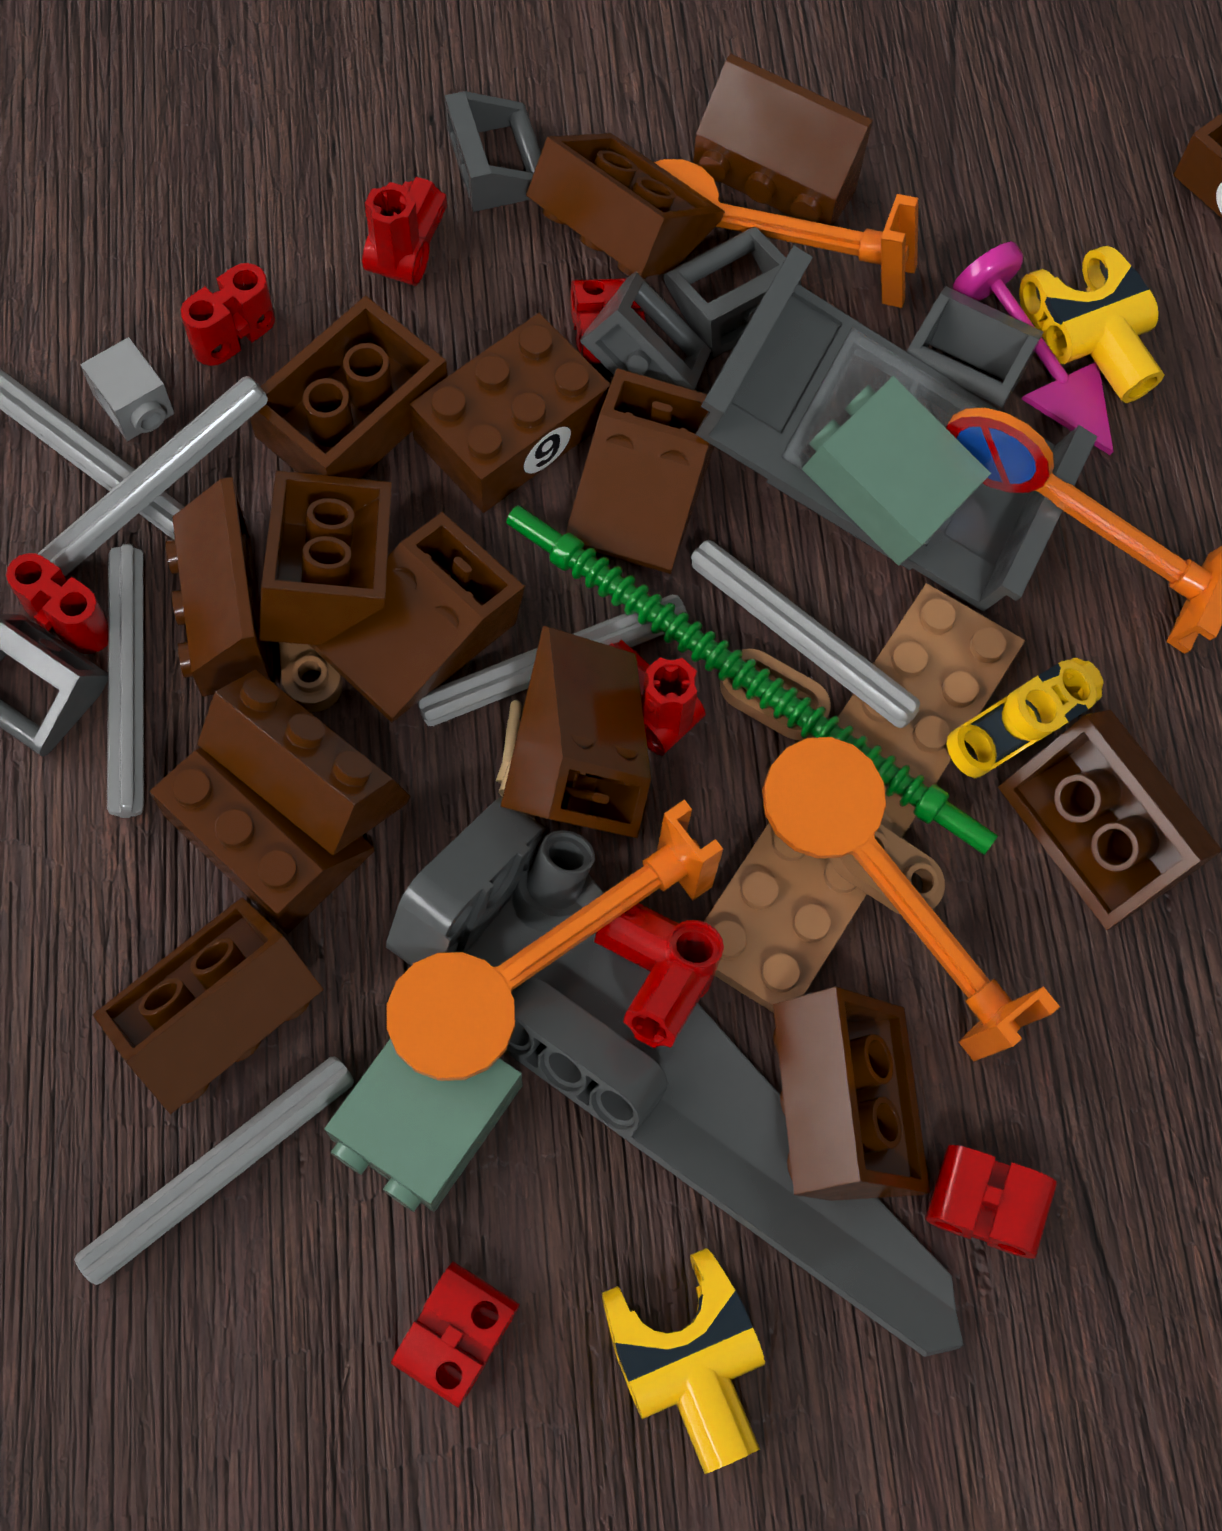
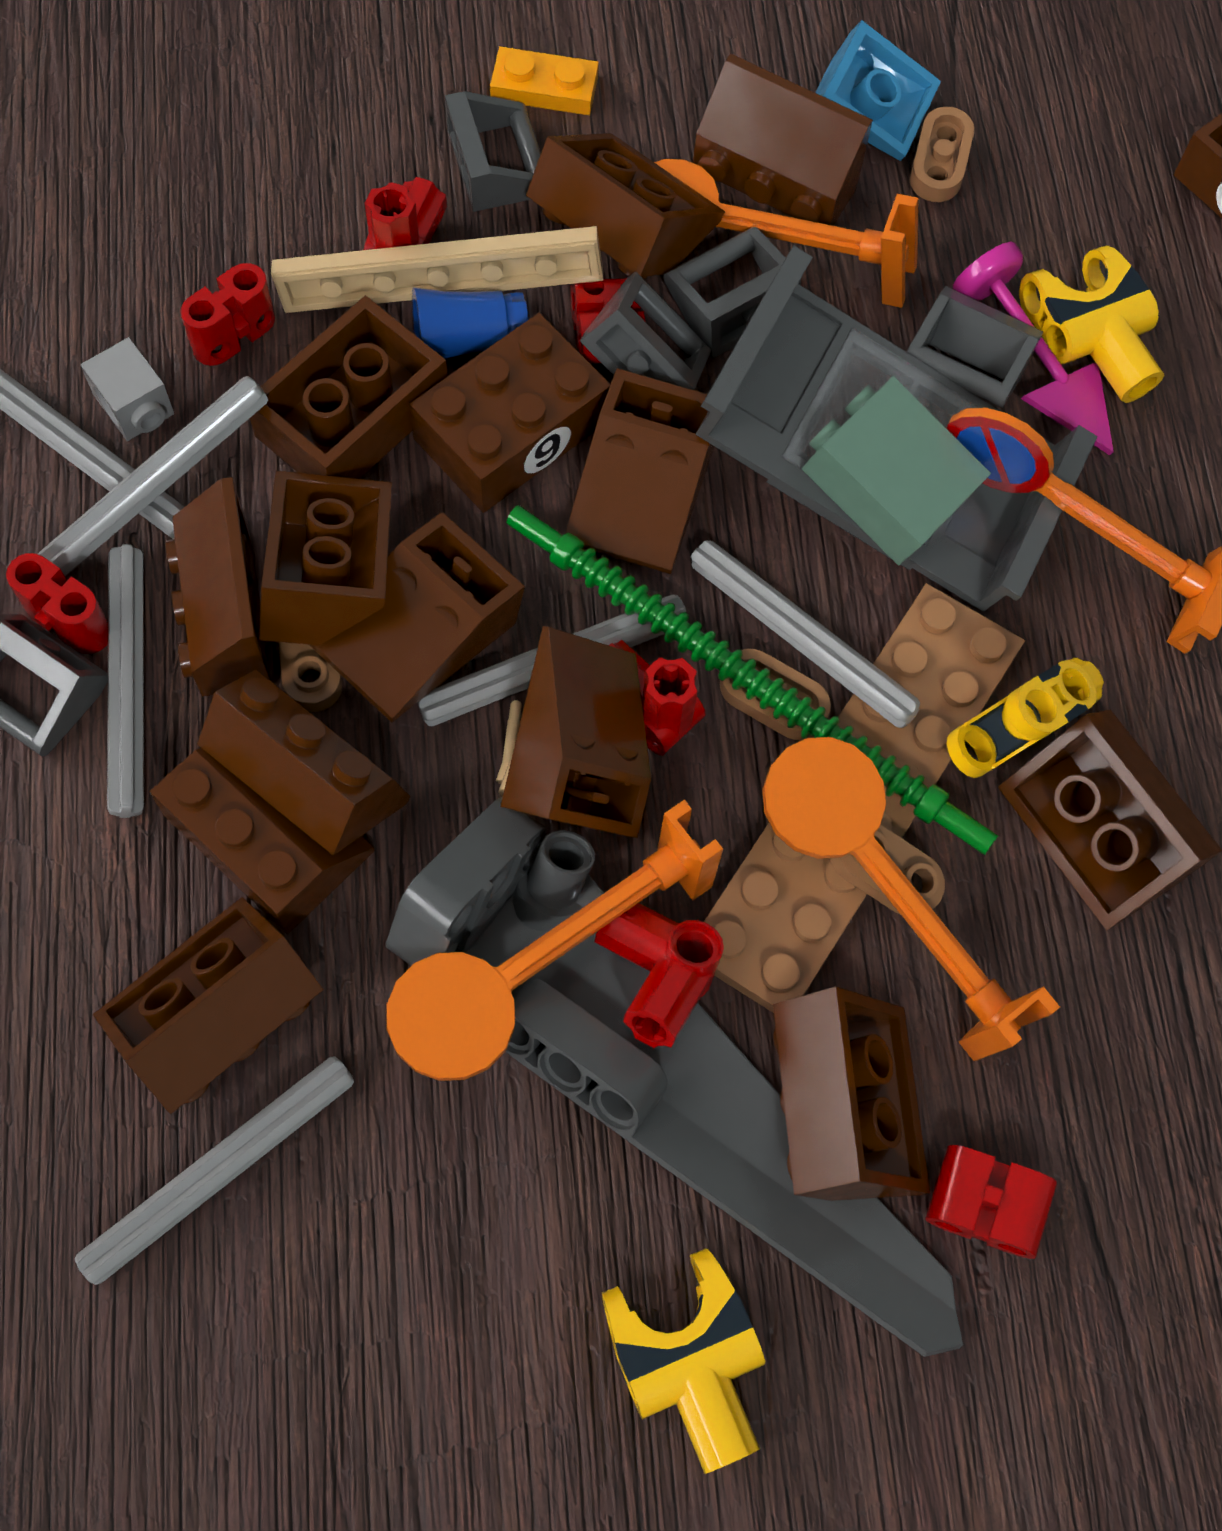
sand green brick [324,1039,523,1212] -> none
red piece [391,1261,520,1408] -> none
none -> tan tile [271,226,603,313]
none -> blue plant [412,287,528,359]
none -> light orange plate [490,46,599,116]
none -> dark azure slope [815,20,941,161]
none -> medium nougat plate [910,107,974,202]

